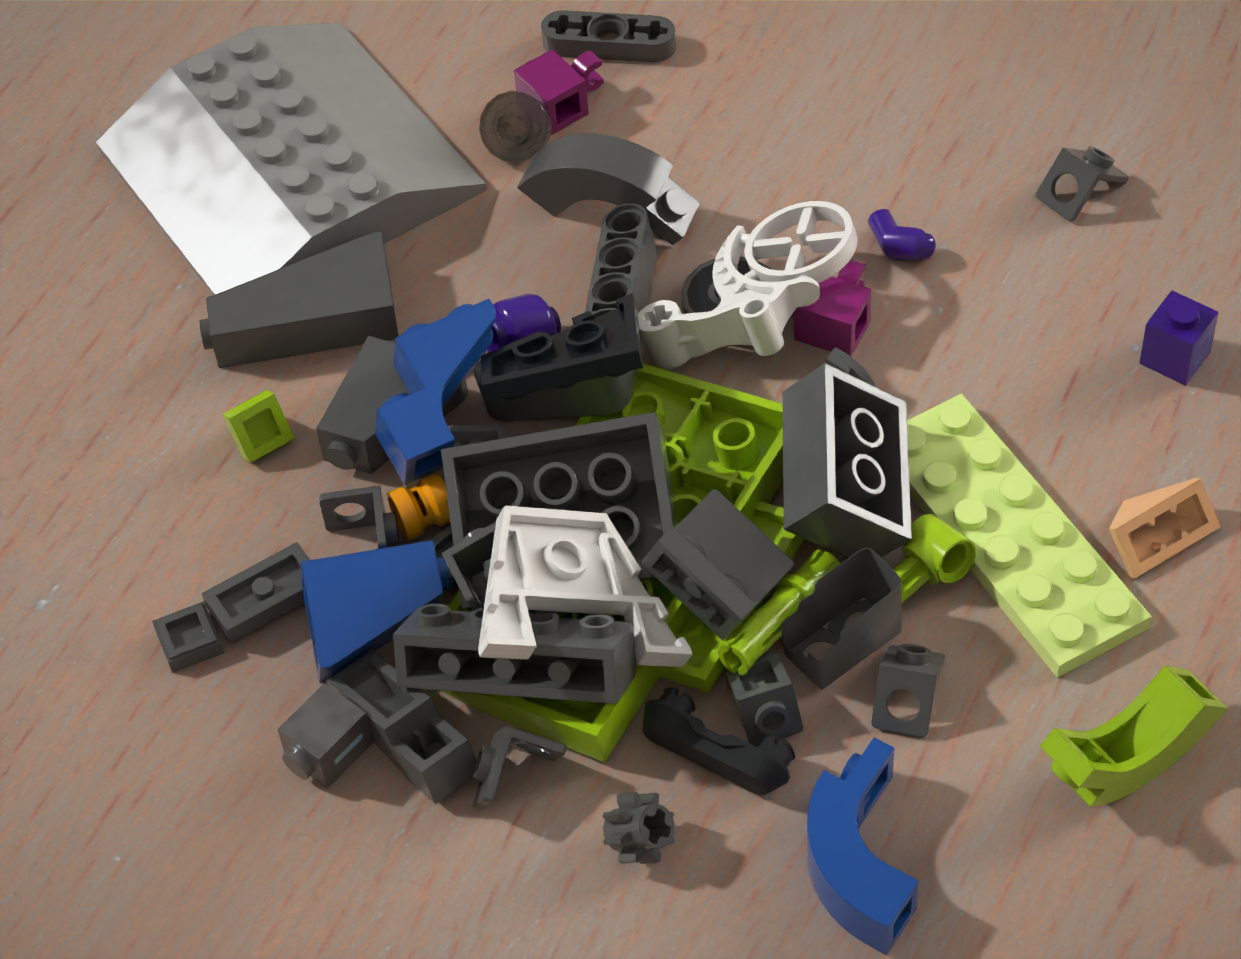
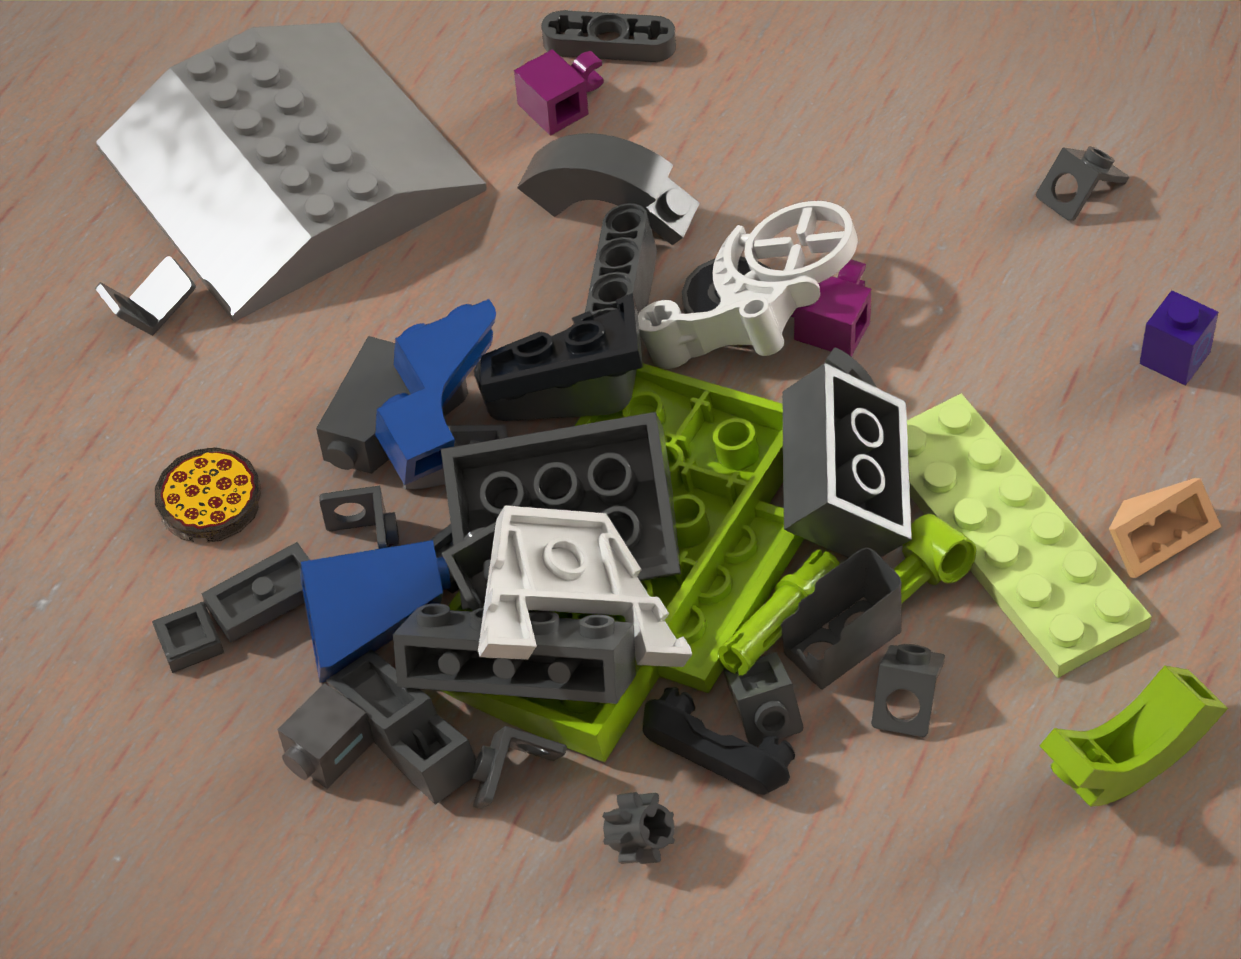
dark grey slope [199,231,399,368] -> none
lime tile [222,389,295,463] -> none
light orange wheel [386,472,451,542] -> none
clear smoke plate [479,91,552,163] -> none
dark purple head [487,294,561,352] -> none
dark grey bracket [641,489,794,641] -> none
blue arch [807,737,919,955] -> none
dark purple arm [868,209,936,261] -> none
none -> bracket [95,256,196,336]
none -> tile [155,447,261,542]

